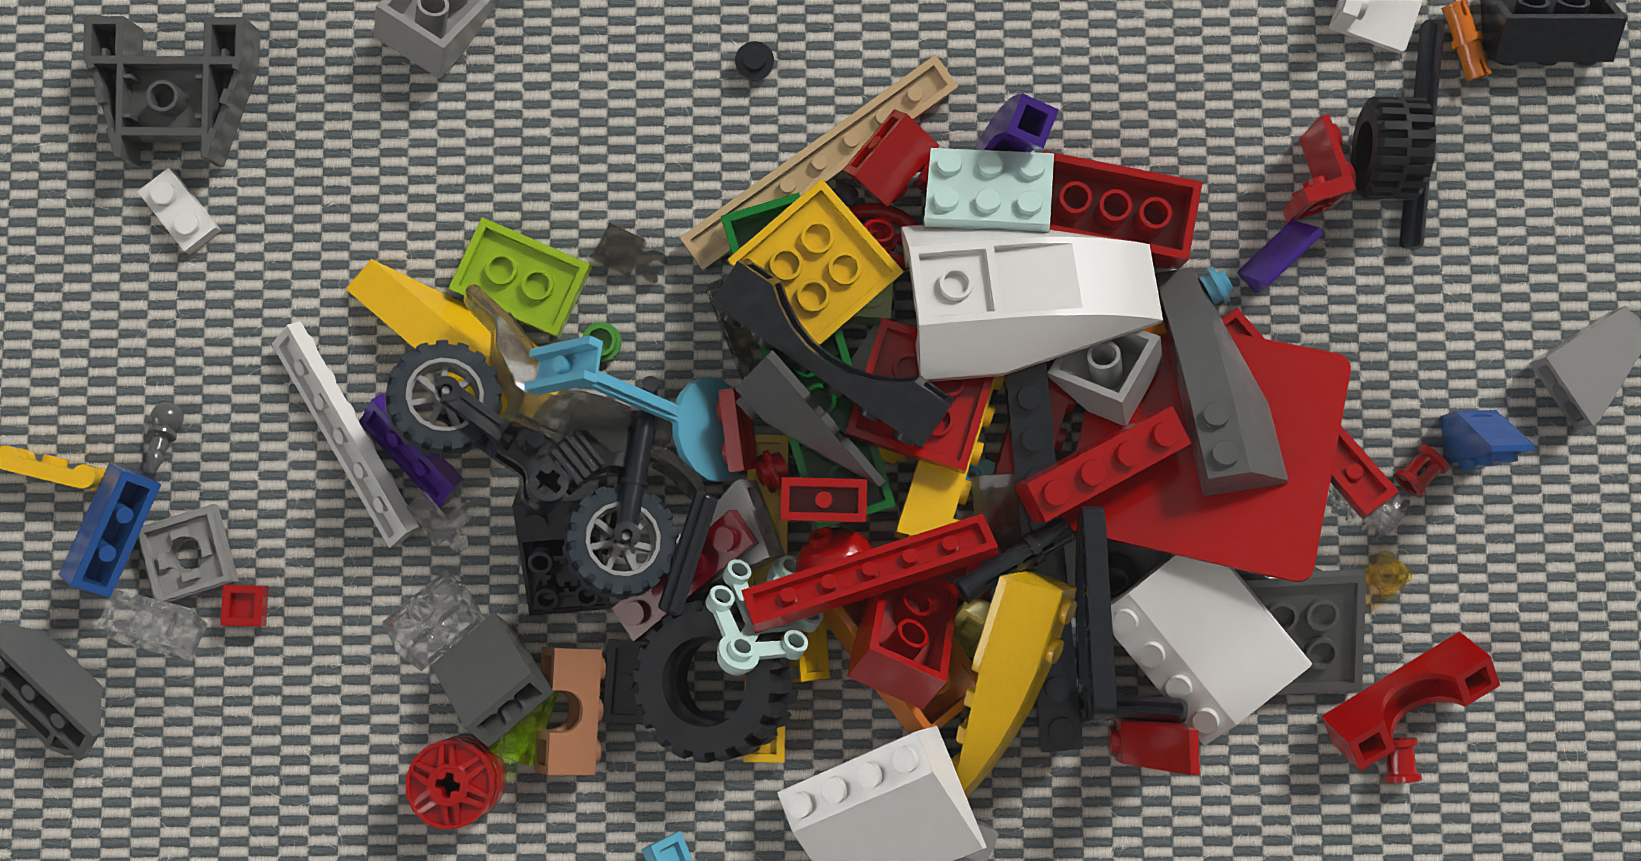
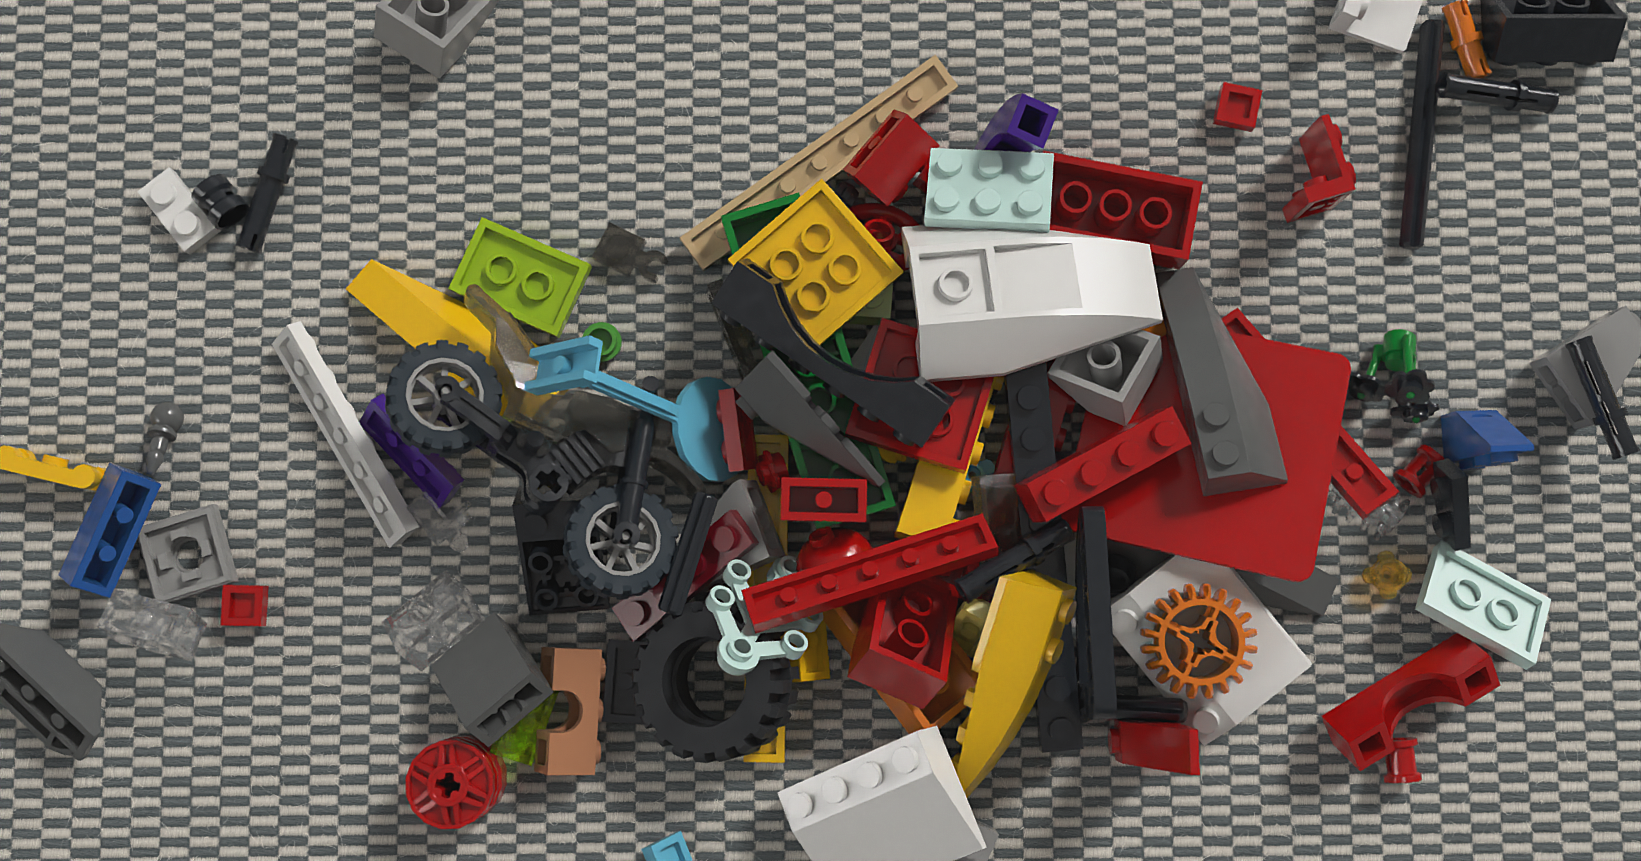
dark grey wedge [83,16,260,167] -> none
black plate [735,41,774,81] -> none
medium azure plate [1199,266,1234,305] -> none
dark purple slope [1237,221,1323,293] -> none
dark grey plate [1240,569,1366,695] -> none
black tyre [1351,96,1436,200] -> none
none -> black wheel [191,174,249,230]
none -> black pin [236,133,298,254]
none -> orange gear [1140,583,1258,699]
none -> red plate [1213,82,1263,132]
none -> black plant [1348,329,1440,423]
none -> light aqua plate [1415,540,1551,670]
none -> black plate [1430,458,1471,551]
none -> black pin [1436,72,1559,114]
none -> black pin [1565,335,1640,460]

